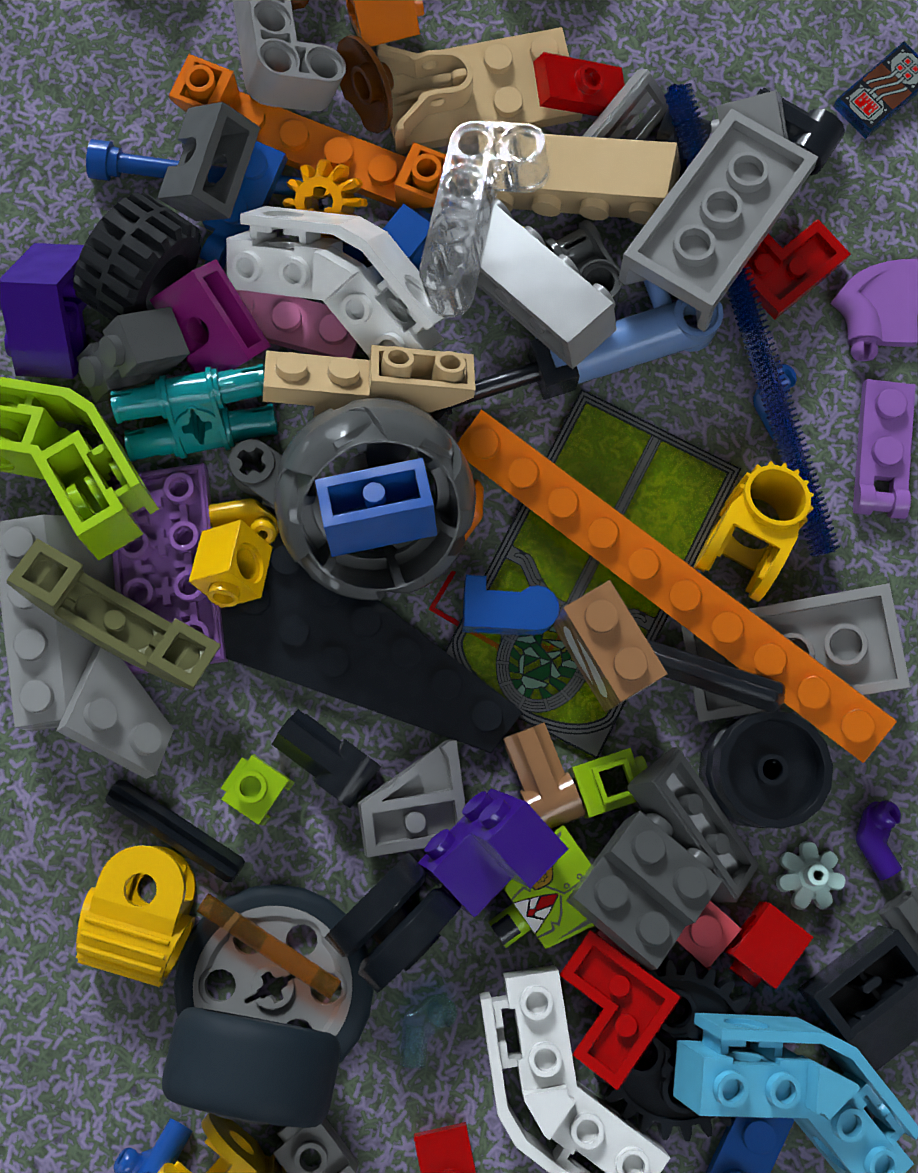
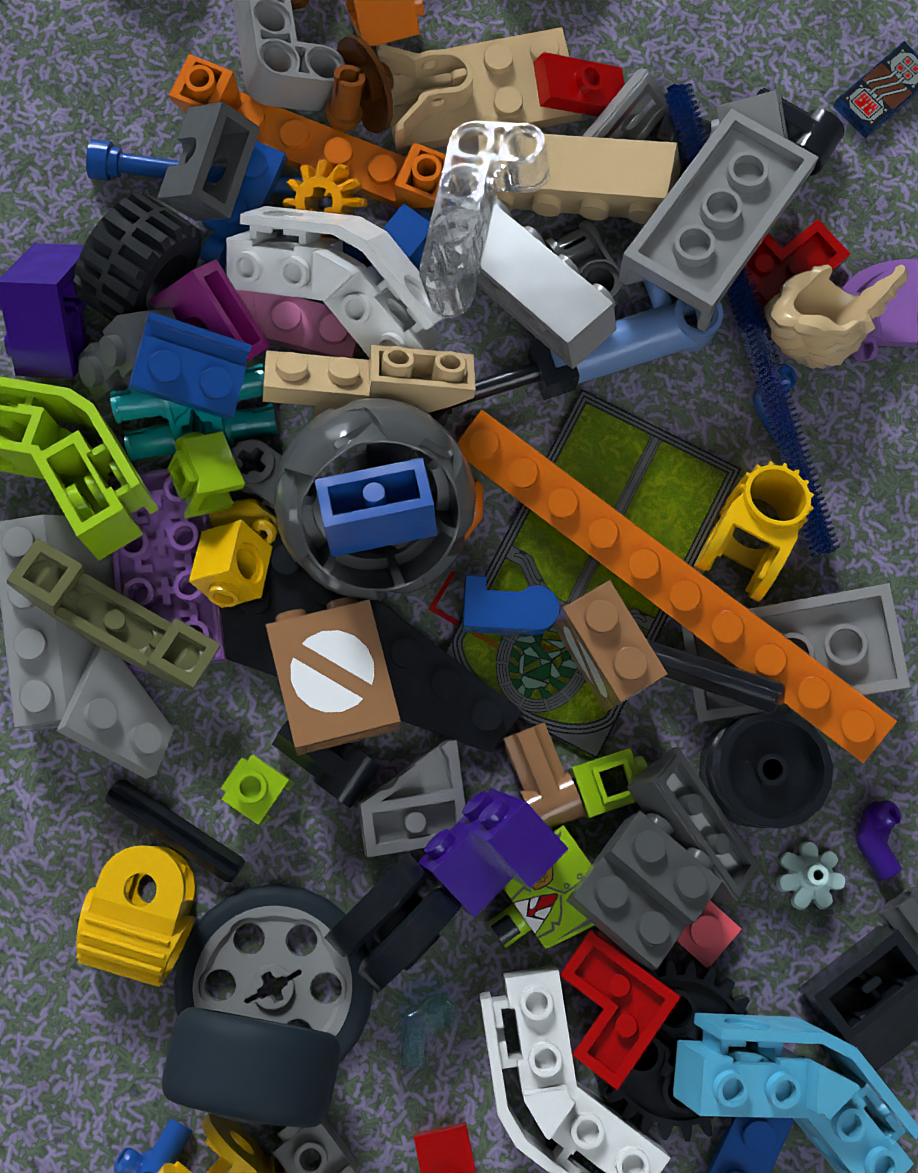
clear orange bar [197,894,341,999] -> none
red brick [723,901,814,989] -> none
medium lavender plate [853,379,916,519] -> none
none -> blue plate [127,312,252,420]
none -> lime window [168,431,245,519]
none -> medium nougat brick [266,597,401,756]
none -> dark orange pin [325,65,366,132]
none -> tan hair [763,264,908,369]

